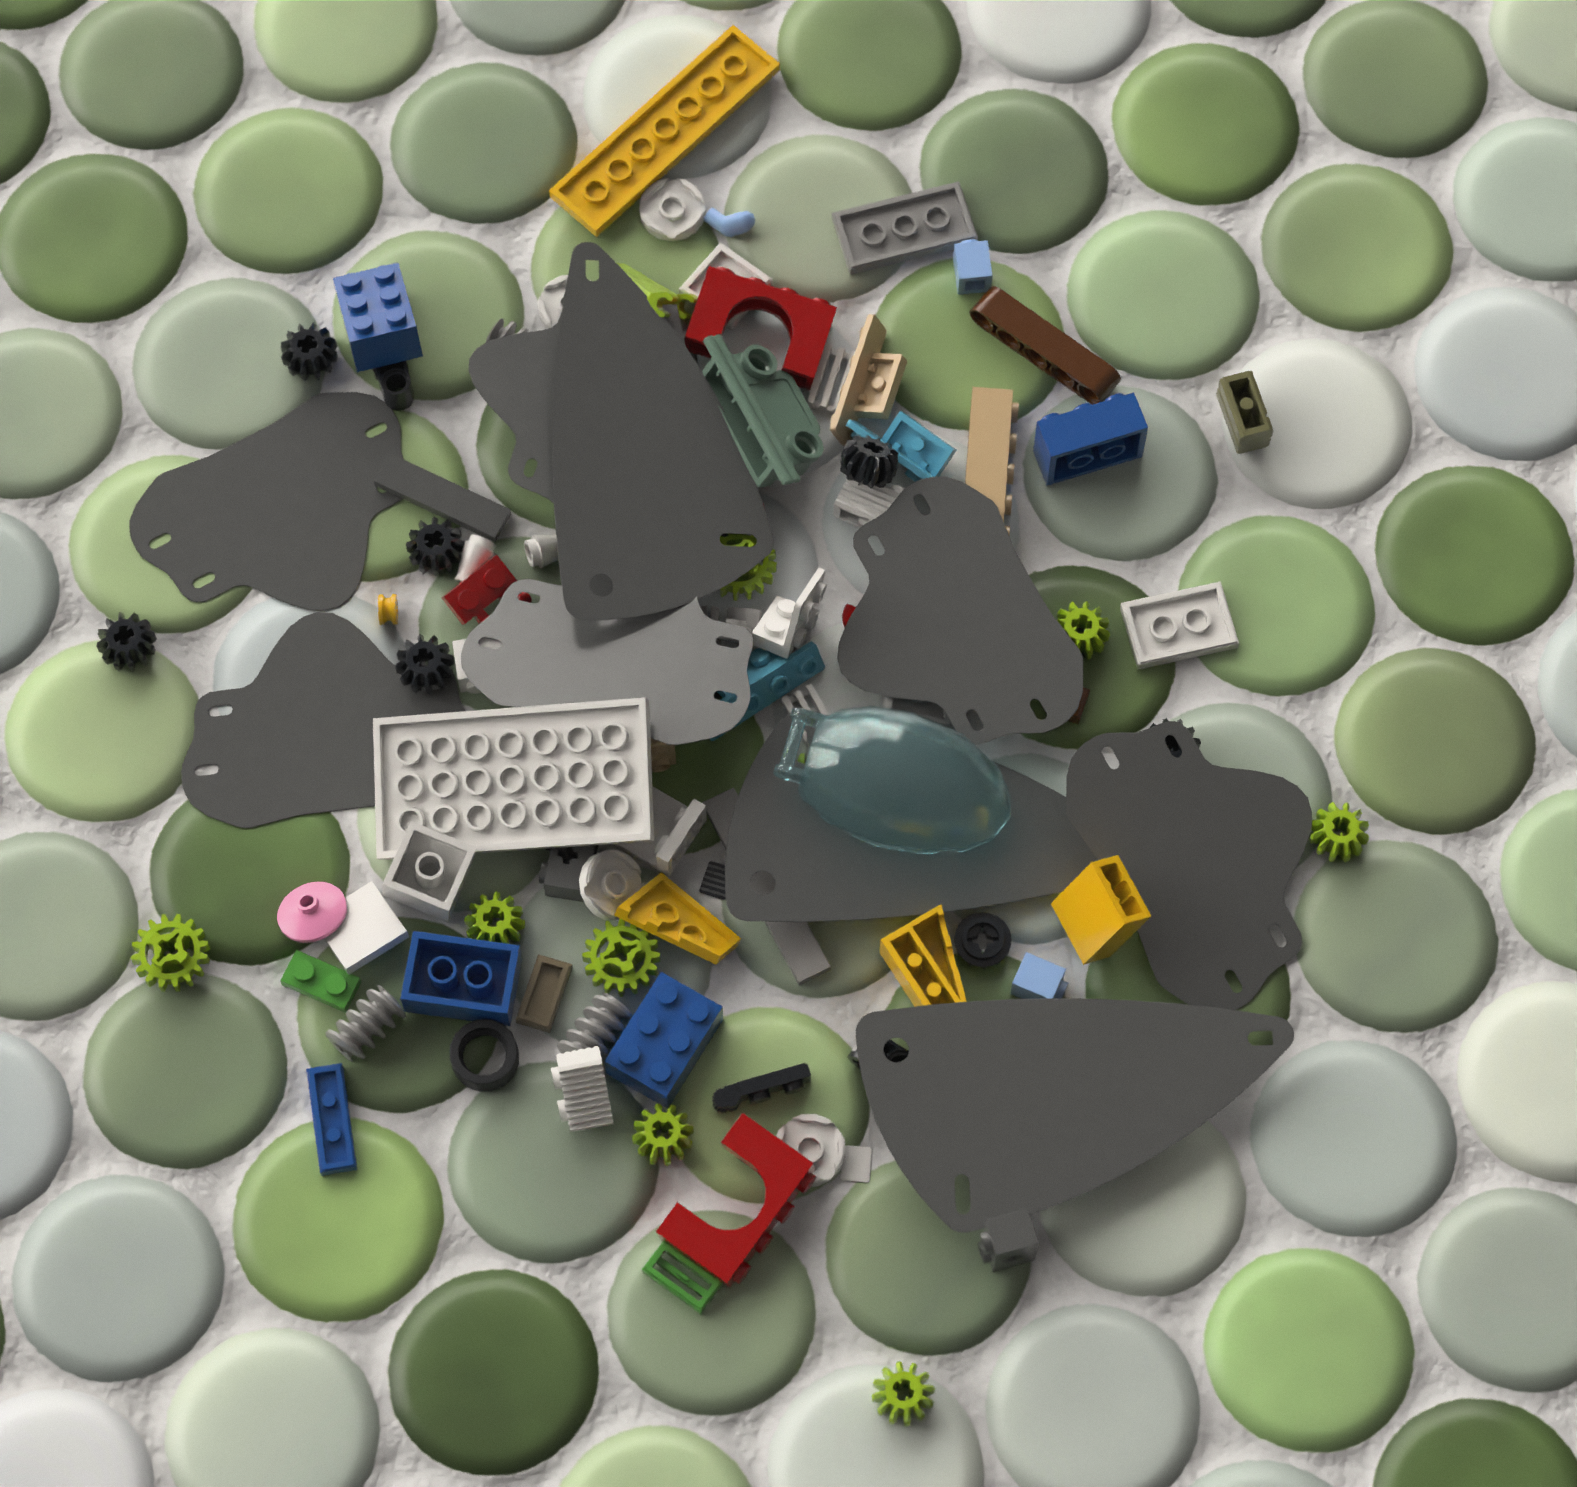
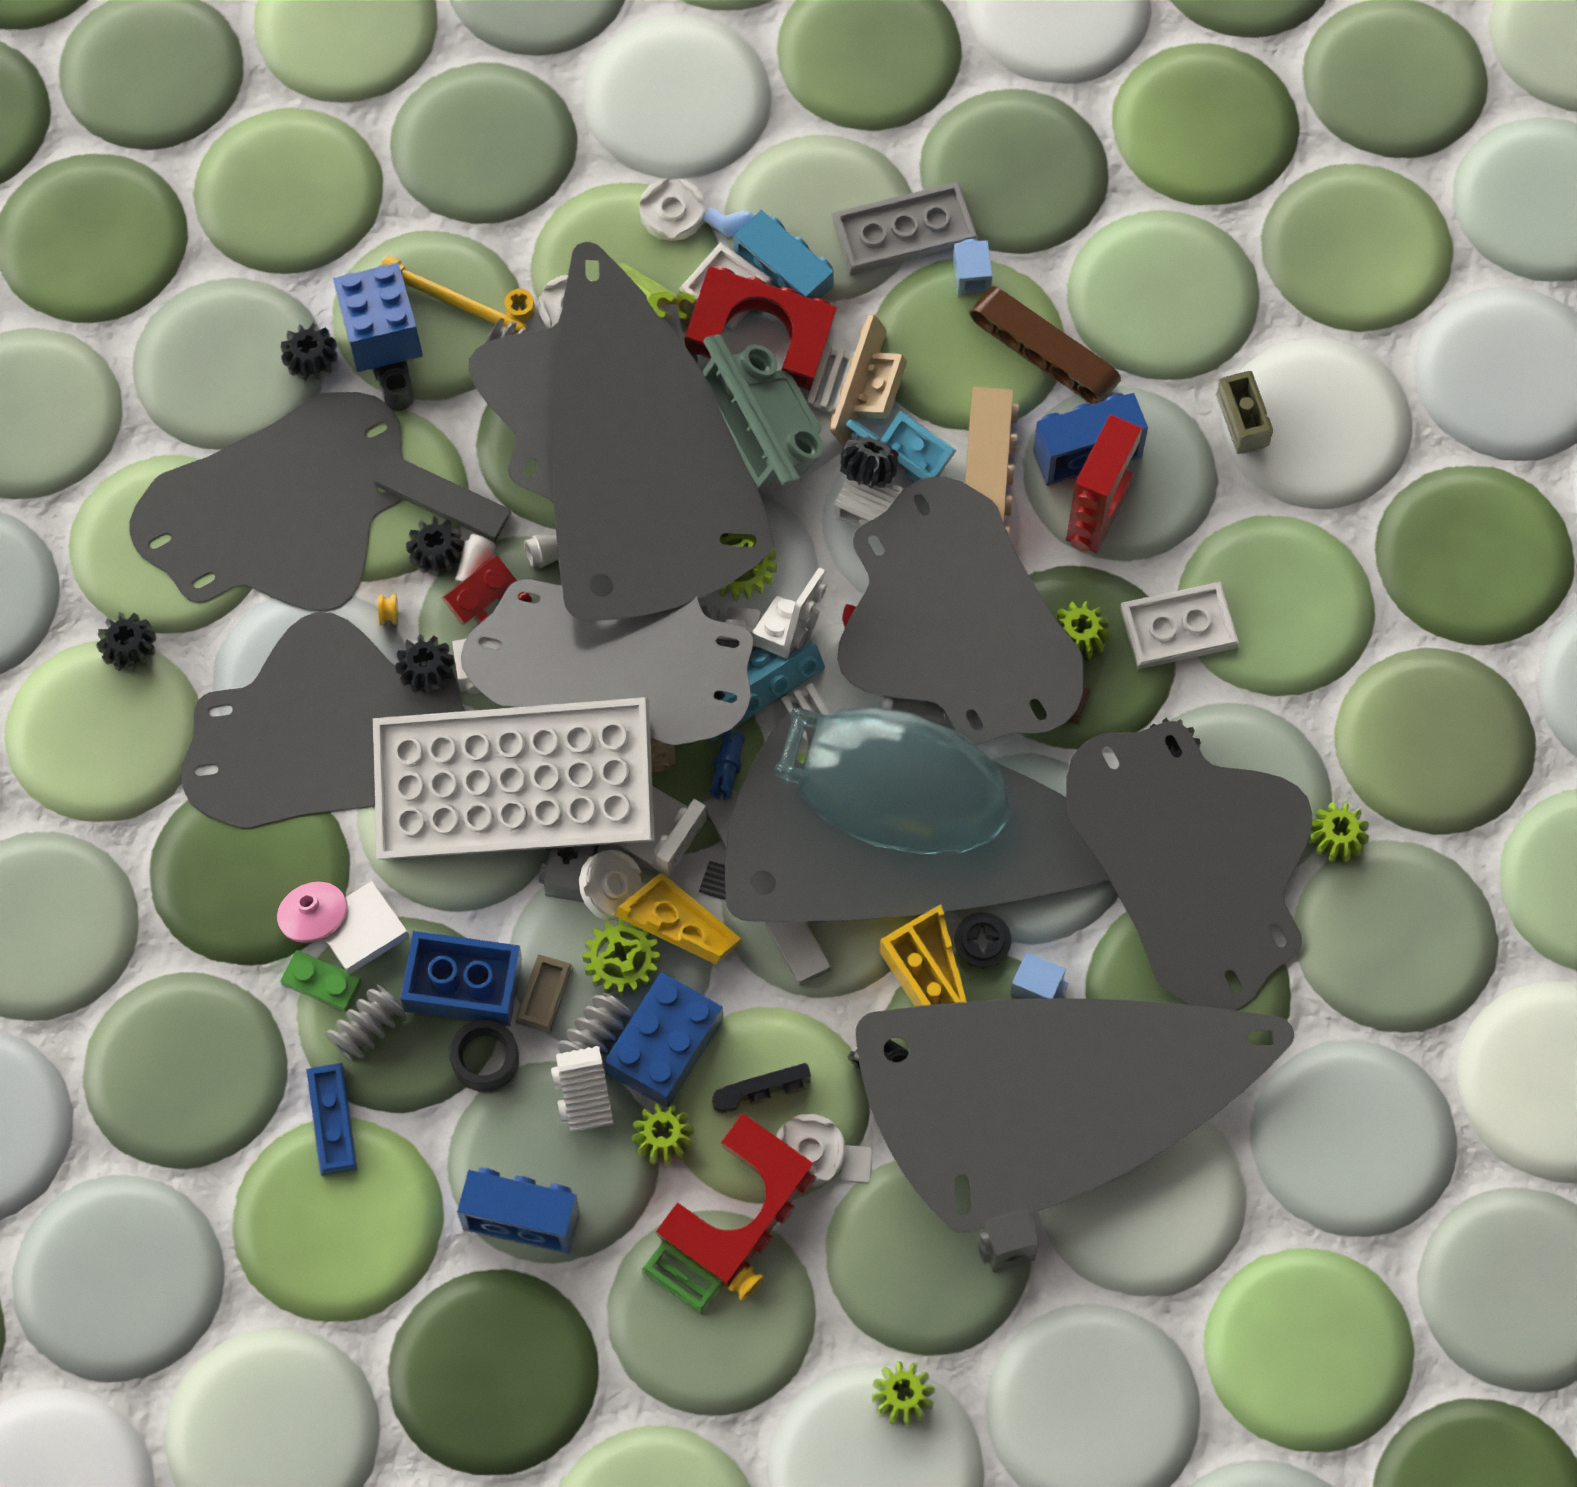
lime gear [131,914,210,992] -> none
white slope [382,821,477,922] -> none
lime gear [464,891,526,944] -> none
yellow plate [549,25,780,237] -> none
yellow brick [1051,855,1151,965] -> none
none -> yellow piece [381,255,528,334]
none -> blue brick [457,1168,580,1254]
none -> yellow bush [504,289,535,322]
none -> blue pin [709,730,745,800]
none -> yellow bush [728,1264,764,1302]
none -> dark azure brick [733,210,834,299]
none -> red arch [1066,414,1142,554]

